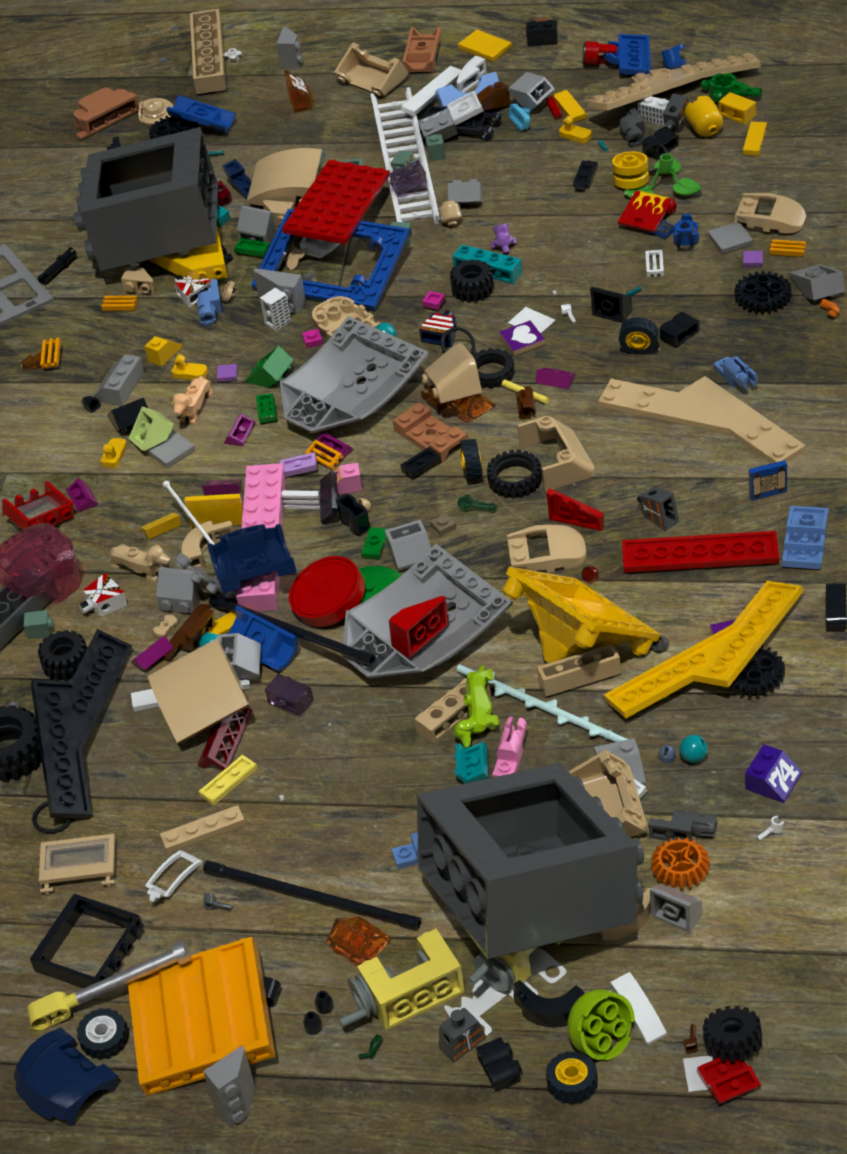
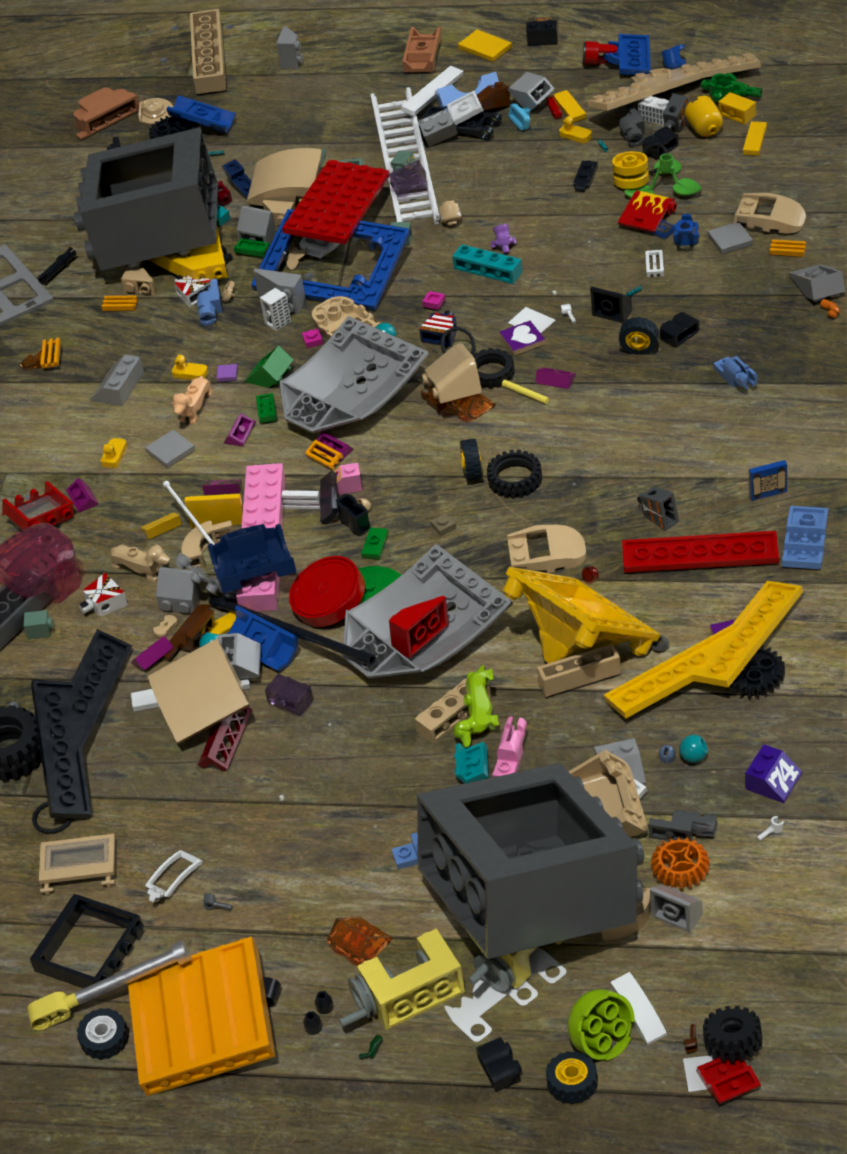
dark blue piece [14,1027,118,1126] -> none
black tyre [38,630,87,681] -> none
black hose [81,396,100,412] -> none
black slope [107,397,148,433] -> none
yellowish green slope [128,407,174,451] -> none
yellow slope [144,336,182,367] -> none
tan plate [160,805,246,853] -> none
light yellow tile [198,755,257,806] -> none
black piece [203,860,421,930] -> none
light grey slope [203,1046,255,1127] -> none
white plate [224,48,242,62] -> none
lavender plate [280,452,317,477] -> none
clear orange slope [284,70,314,113] -> none
tan windscreen [334,42,409,97] -> none
light grey slope [385,520,431,571] -> none
nougat piece [393,402,468,463] -> none
black plate [400,447,441,479] -> none
sand green brick [425,134,445,161] -> none
dark grey torso [439,1008,486,1063] -> none
light grey slope [447,179,483,205] -> none
black tyre [450,259,494,302] -> none
light aqua plant [456,664,628,742] -> none
white slope [457,55,487,93] -> none
clear green piece [458,495,497,512] -> none
black arch [513,980,585,1028] -> none
reddish brown arm [516,386,536,419] -> none
tan windscreen [517,416,594,492] -> none
red wing [546,488,604,531] -> none
tan piece [598,376,806,463] -> none
black gear [735,271,791,313] -> none
medium lavender piece [743,251,763,268] -> none
black beam [826,583,847,630] -> none

